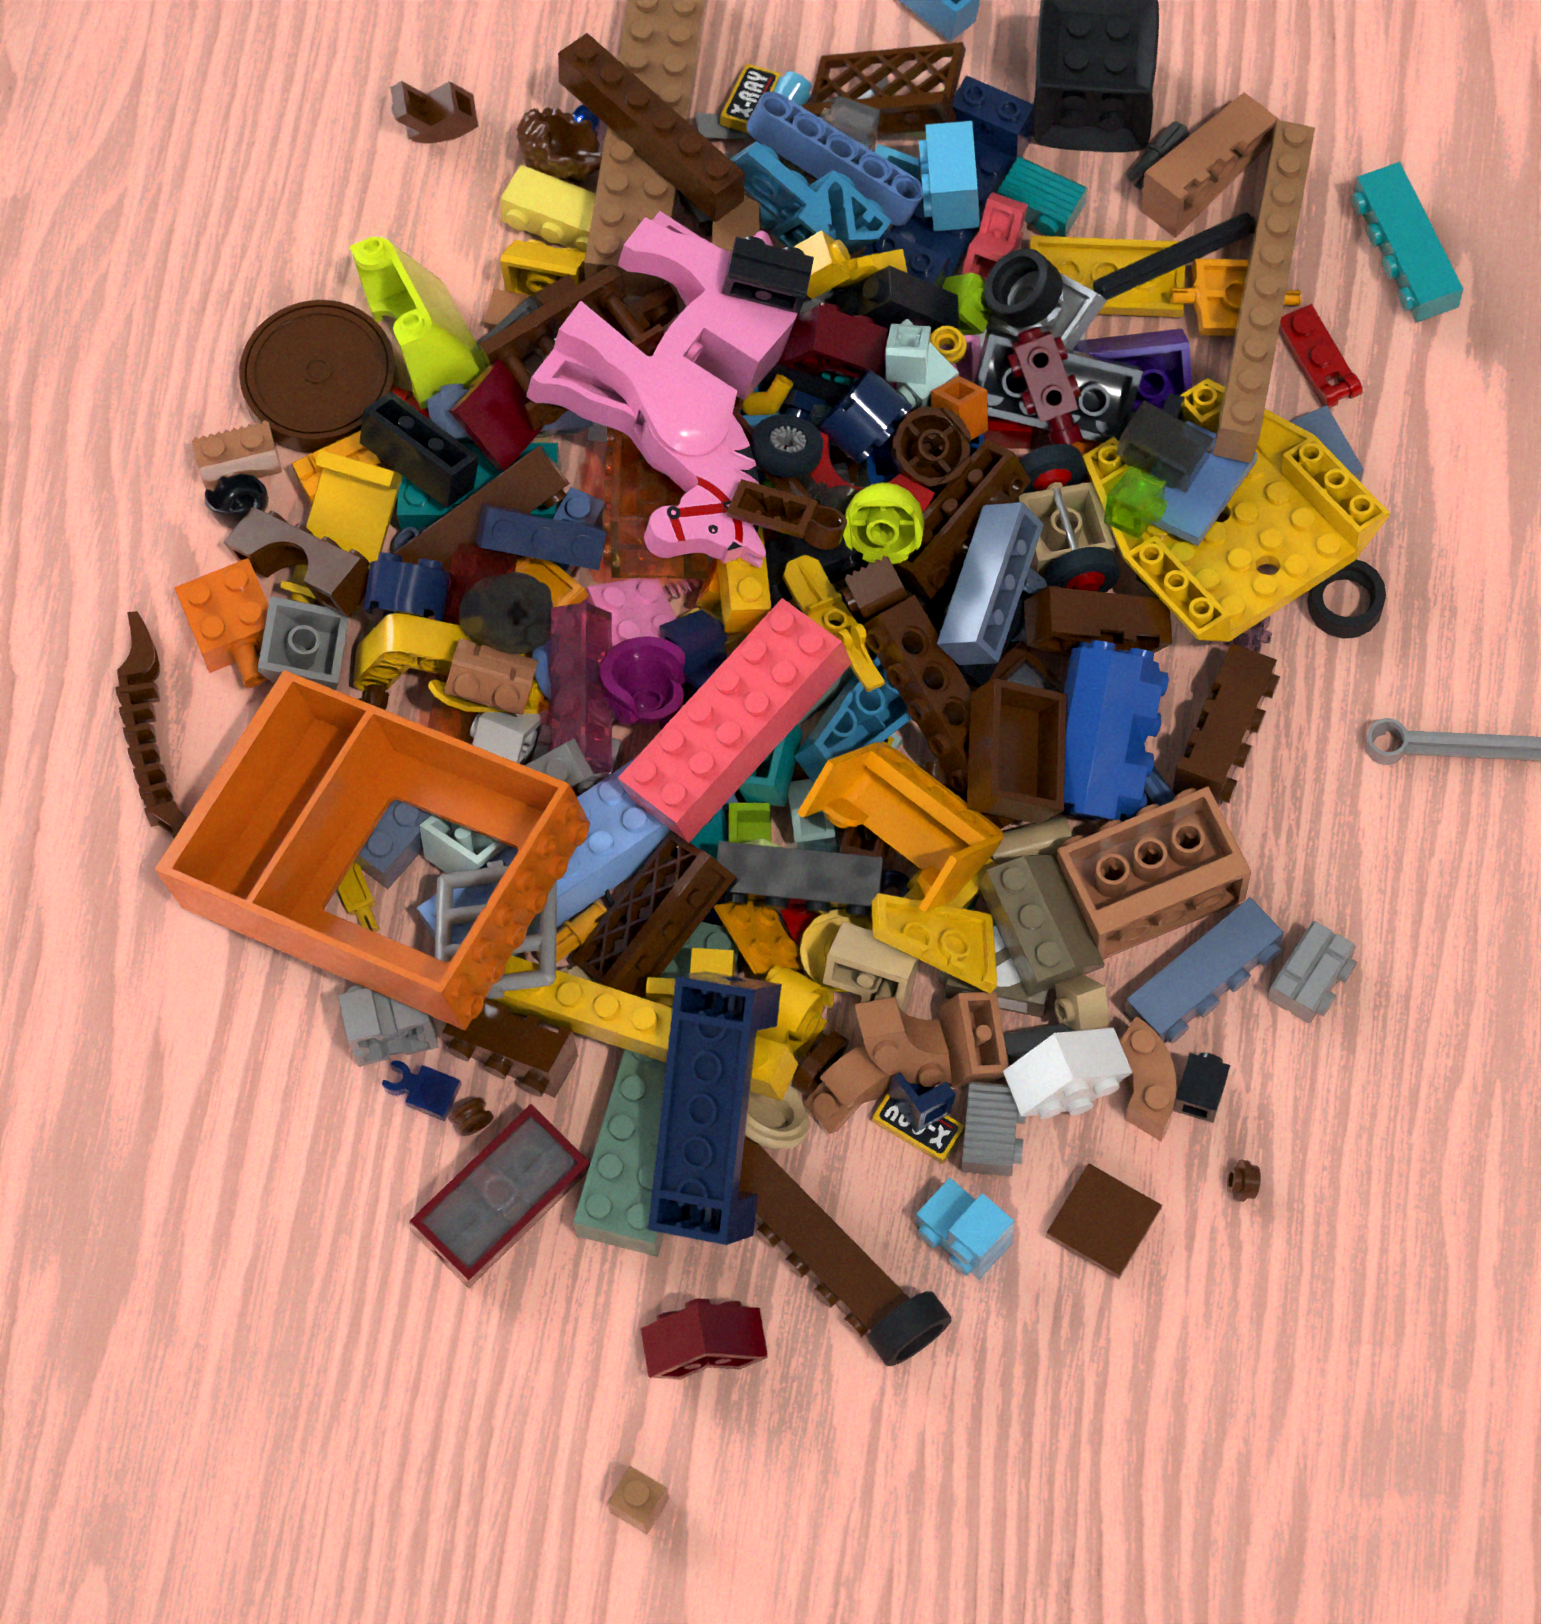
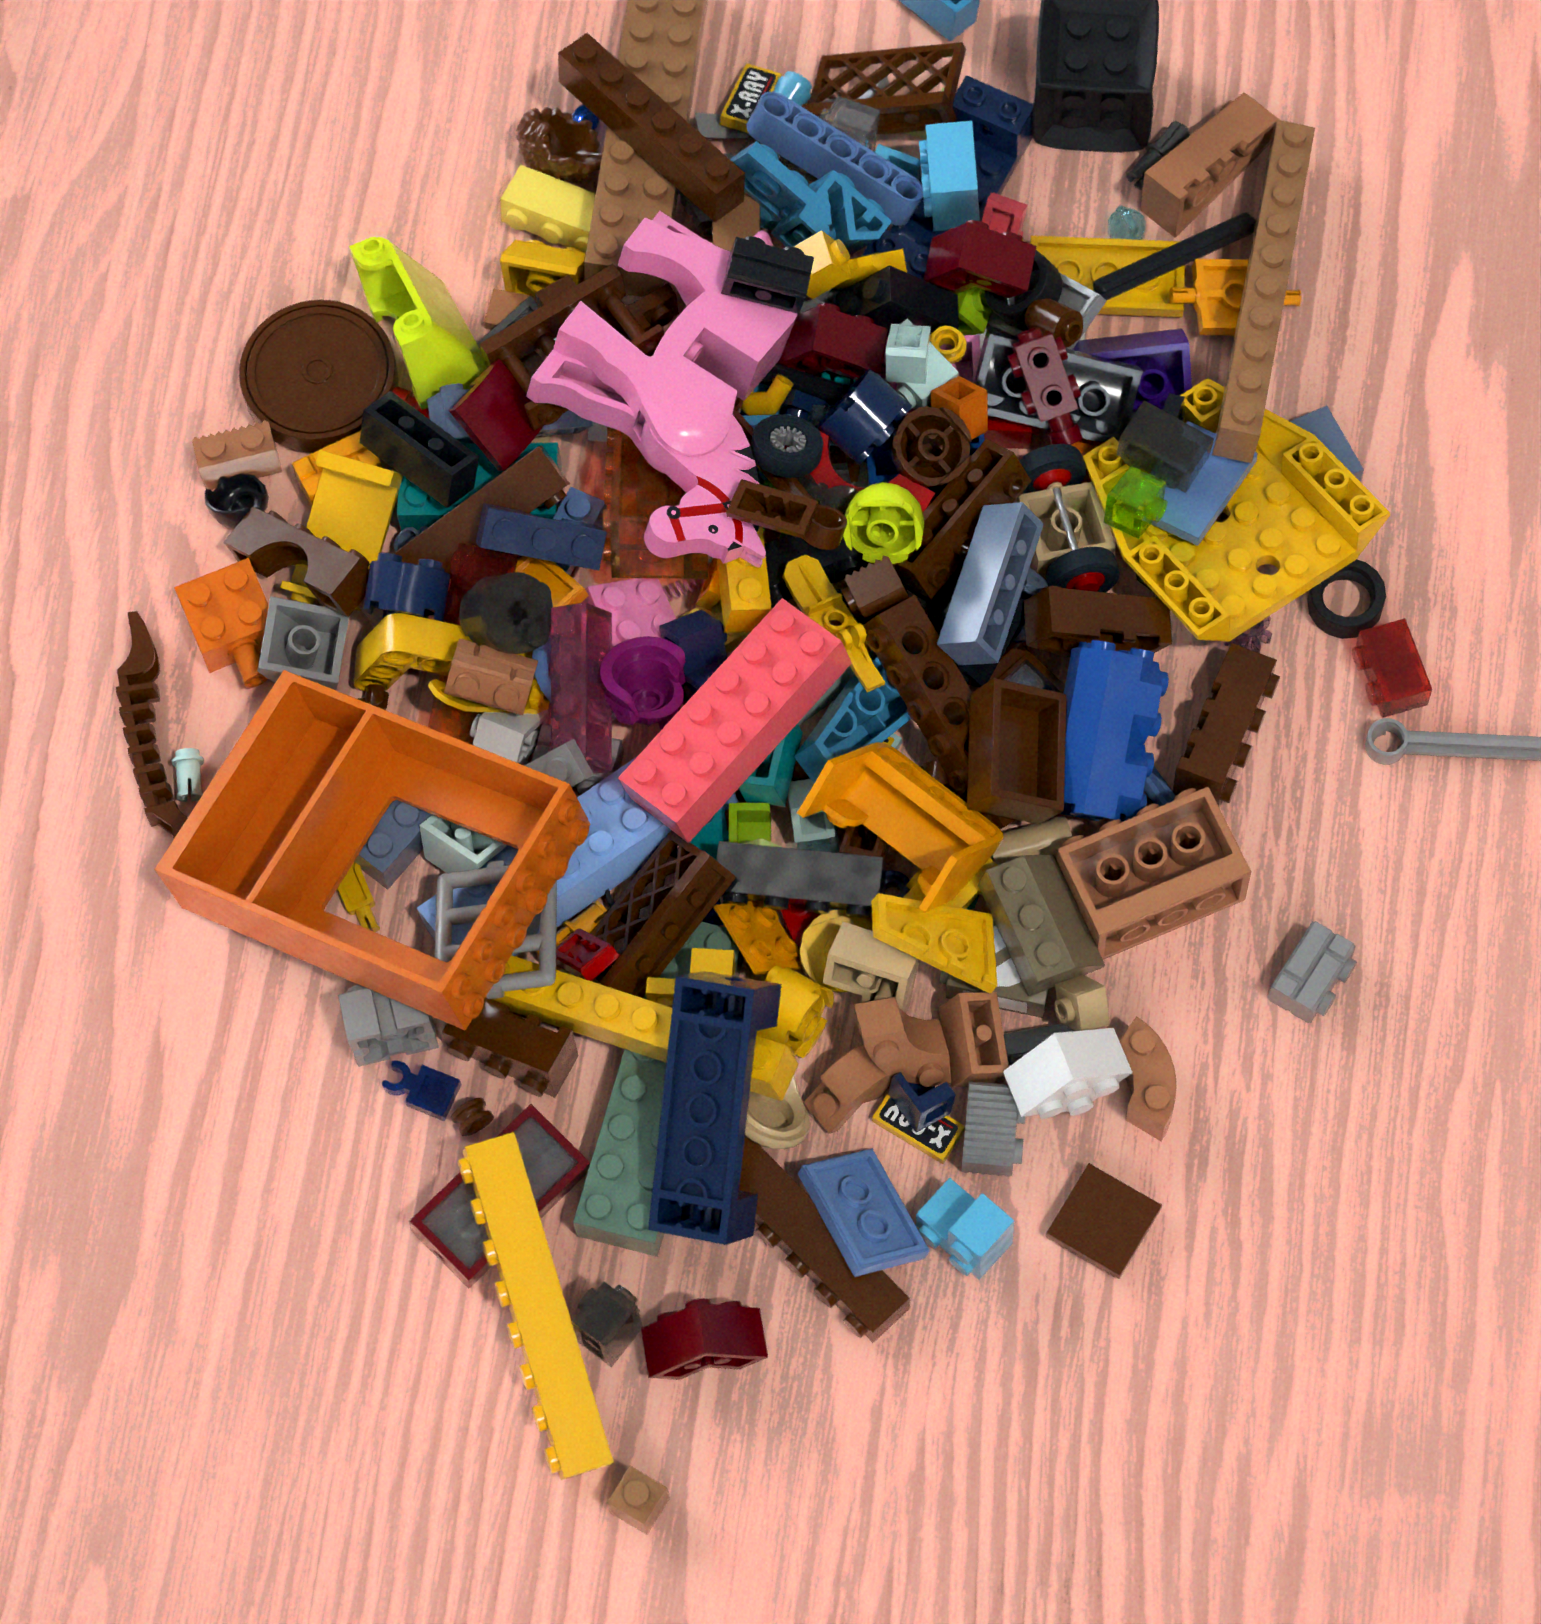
reddish brown brick [390,81,479,144] -> none
reddish brown plate [792,1031,849,1096] -> none
black tyre [868,1291,951,1366] -> none
teal brick [997,156,1087,237] -> none
sand blue brick [1124,897,1284,1044] -> none
black brick [1174,1052,1230,1123] -> none
reddish brown plate [1227,1159,1261,1202] -> none
red plate [1279,304,1363,409] -> none
teal brick [1351,162,1463,323] -> none
none -> light aqua pin [172,748,204,802]
none -> yellow brick [458,1132,614,1480]
none -> red plate [556,929,620,981]
none -> clear smoke brick [572,1281,643,1367]
none -> medium blue tile [798,1148,930,1277]
none -> dark red brick [924,220,1037,298]
none -> reddish brown brick [1025,298,1083,348]
none -> clear light blue tile [1107,205,1146,240]
none -> clear red brick [1352,618,1432,718]

